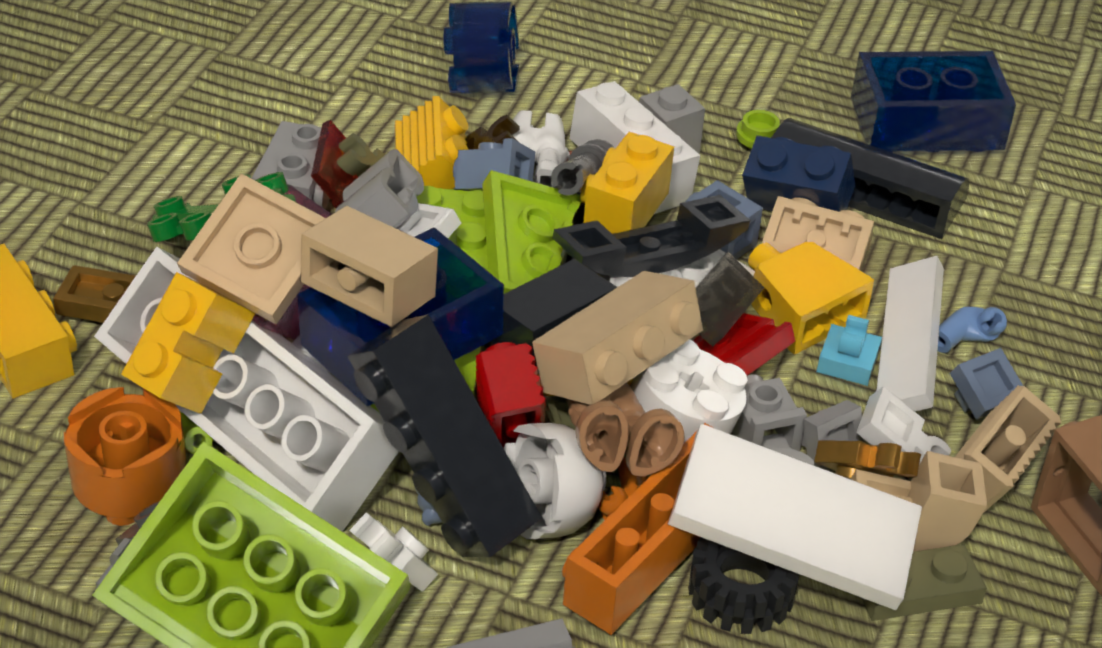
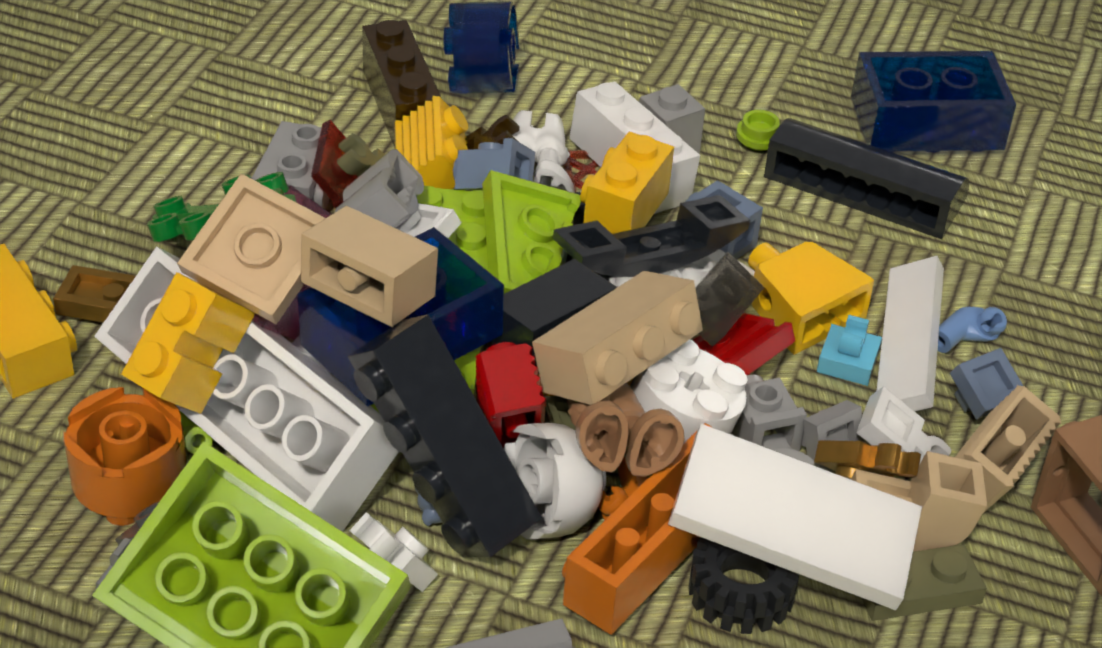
dark grey pin [551,139,615,196] -> none
dark blue brick [742,136,855,212] -> none
tan bracket [762,196,874,270] -> none
none -> dark brown brick [362,20,442,148]

